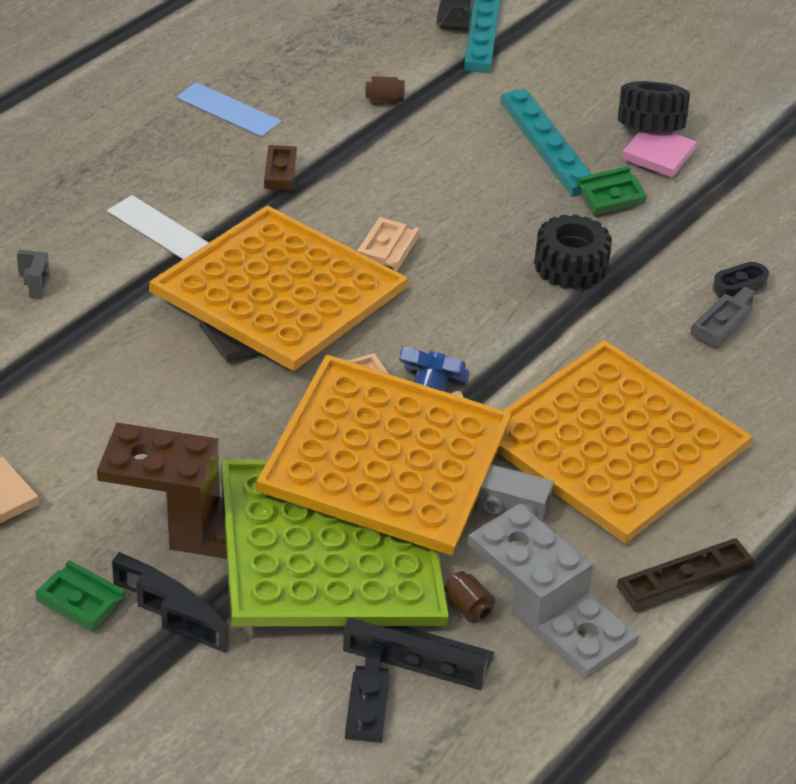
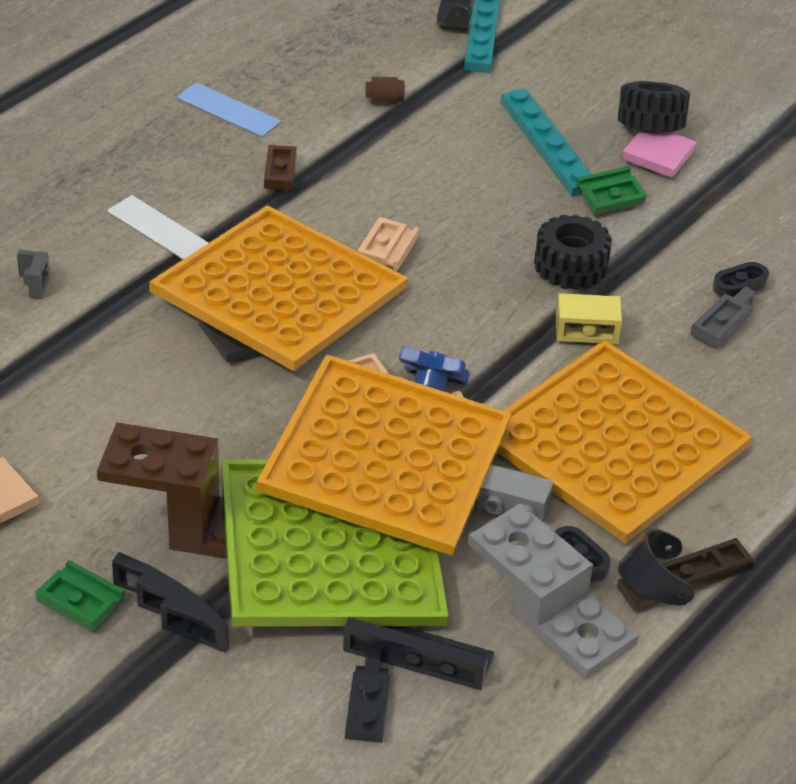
reddish brown brick [444,571,495,623] -> none
none -> black plate [555,526,610,582]
none -> light yellow brick [556,293,622,344]
none -> black piece [618,529,695,606]

